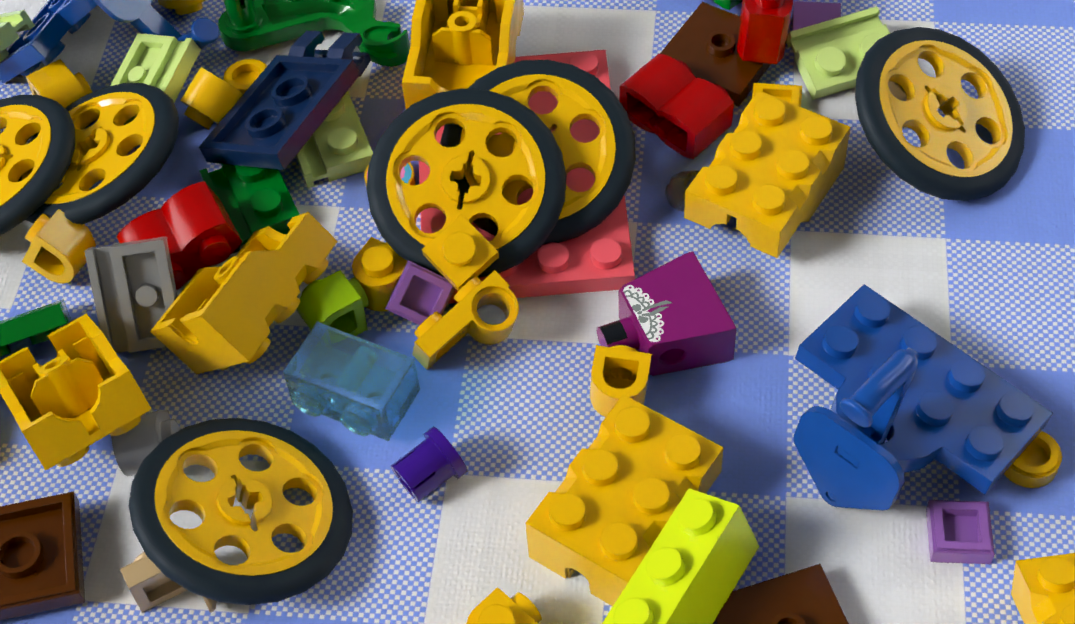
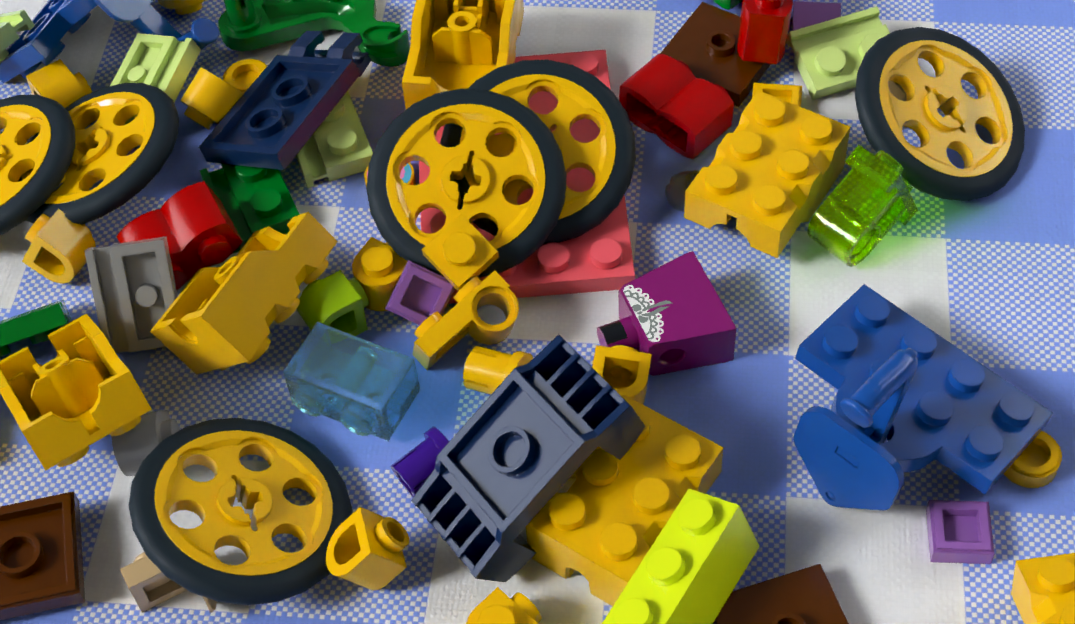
none -> yellow plate [326,507,409,590]
none -> dark blue plate [411,334,645,582]
none -> yellow bush [463,346,533,395]
none -> clear neon green pin [807,145,918,267]

